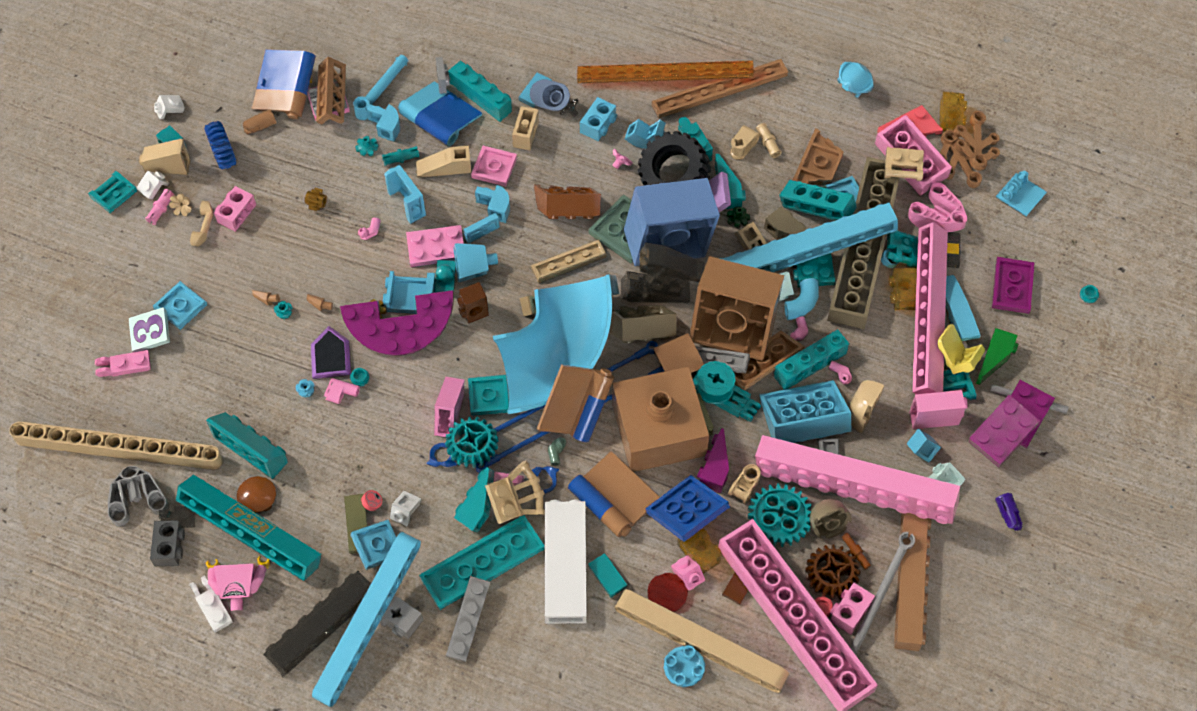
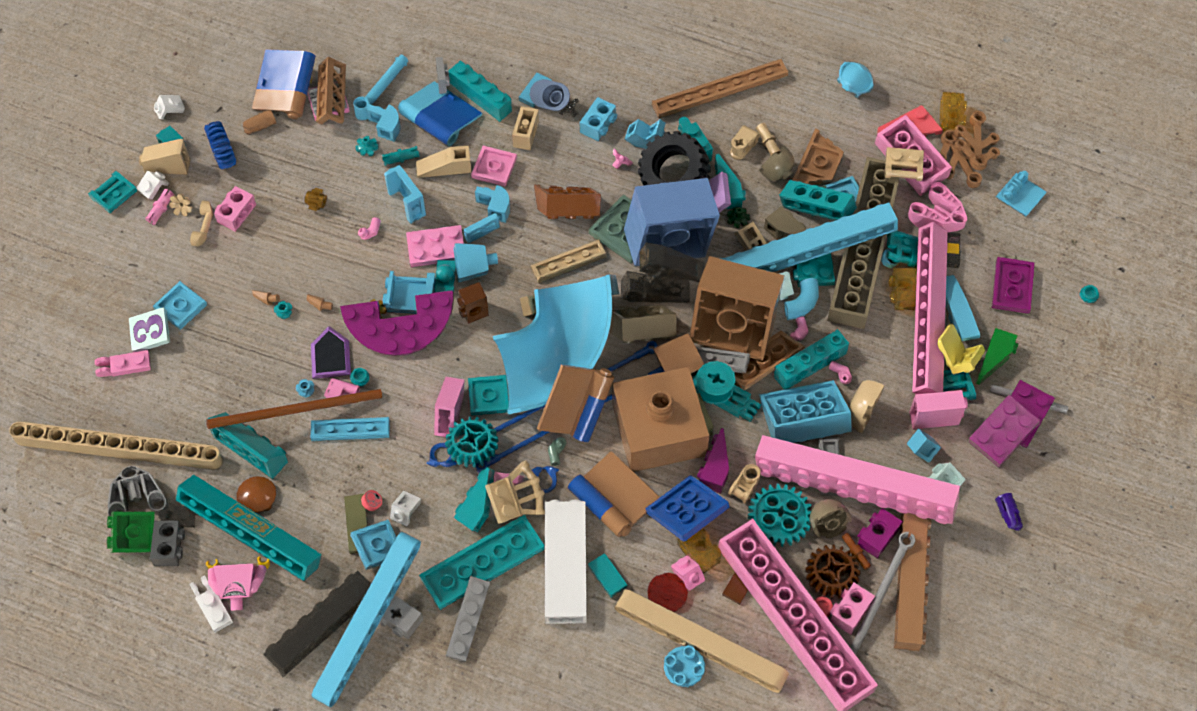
clear orange plate [577,60,754,83] -> none
none -> green plate [106,512,155,553]
none -> dark orange piece [206,389,382,429]
none -> medium azure tile [310,417,390,441]
none -> dark tan cylinder [759,146,795,181]
none -> magenta brick [857,508,903,559]

